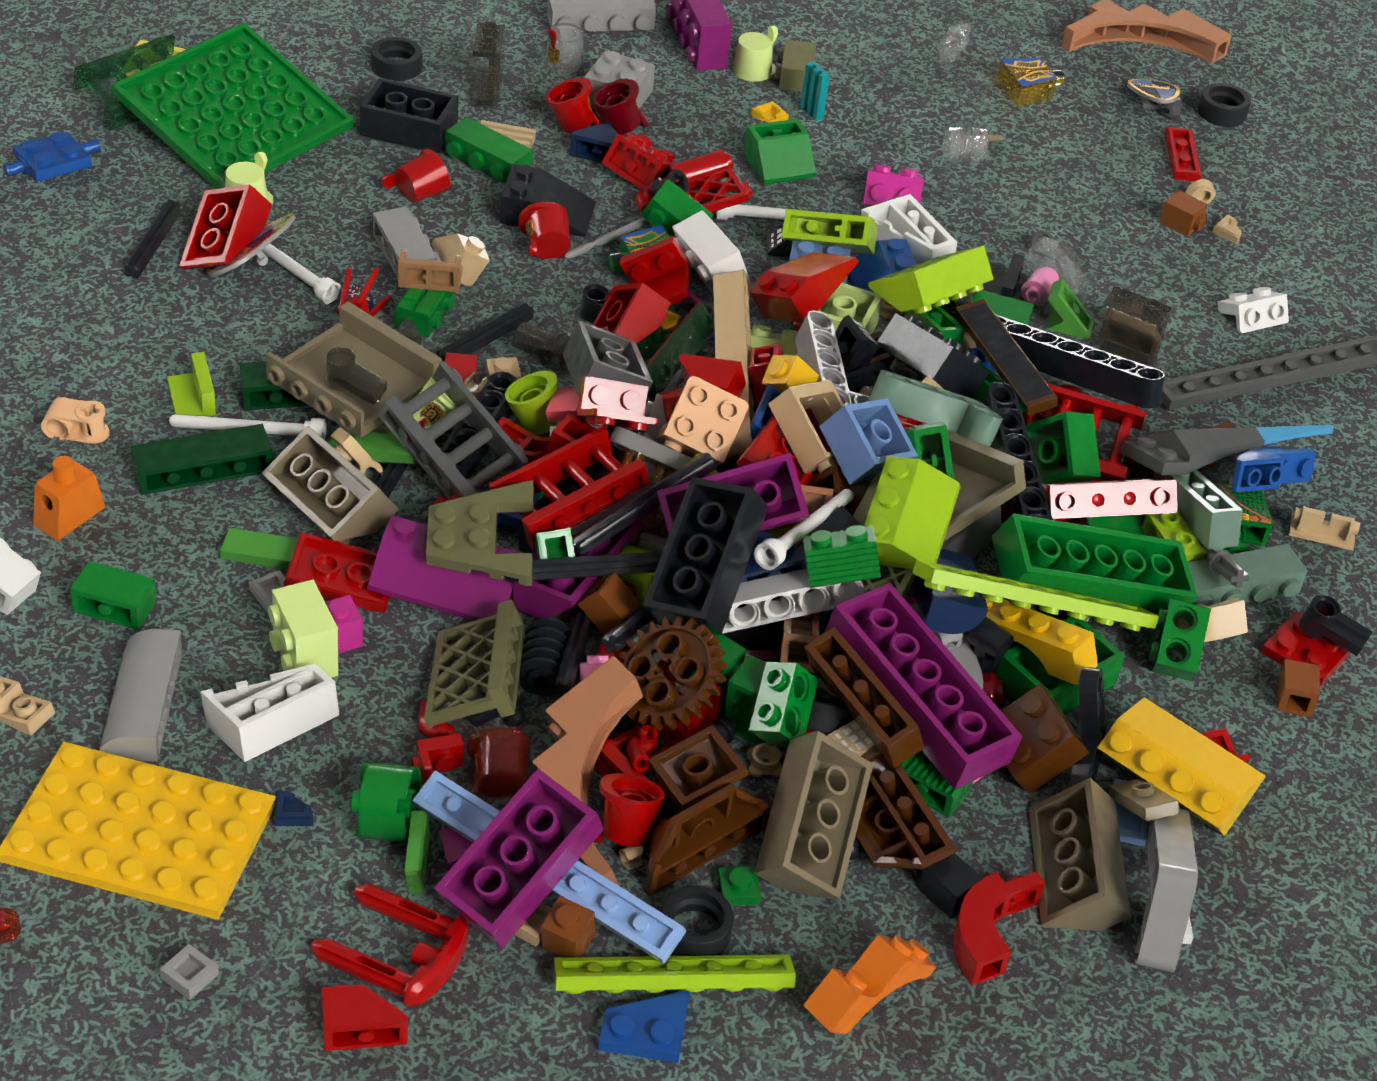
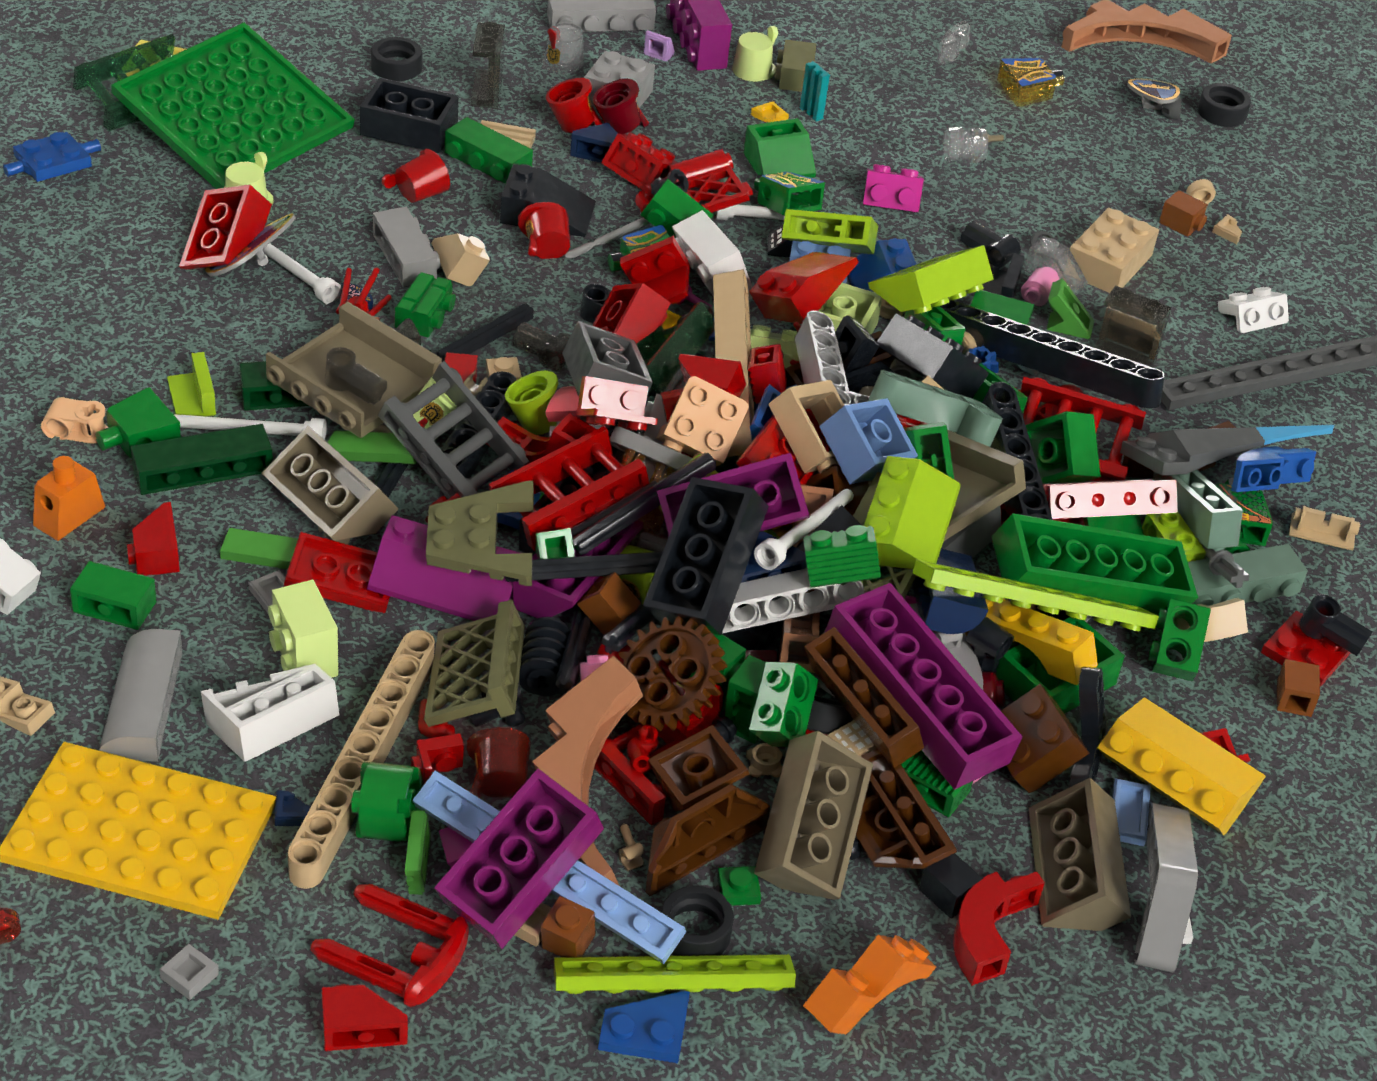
black axle [124,200,182,278] -> none
dark pink brick [325,595,363,653] -> none
tan plate [331,427,383,475] -> none
medium nougat hinge [398,249,463,292] -> none
red hat [594,773,665,847] -> none
yellow brick [762,355,819,393] -> none
white wedge [861,194,957,264] -> none
black tile [955,298,1058,416] -> none
dark tan plate [1109,778,1179,821] -> none
red tile [1164,127,1202,181] -> none
none -> green torso [95,387,181,458]
none -> red slope [127,502,180,576]
none -> tan beam [288,630,435,889]
none -> lavender slope [644,30,675,61]
none -> green torso [754,172,825,216]
none -> black piece [960,221,1021,269]
none -> tan brick [1064,207,1159,296]

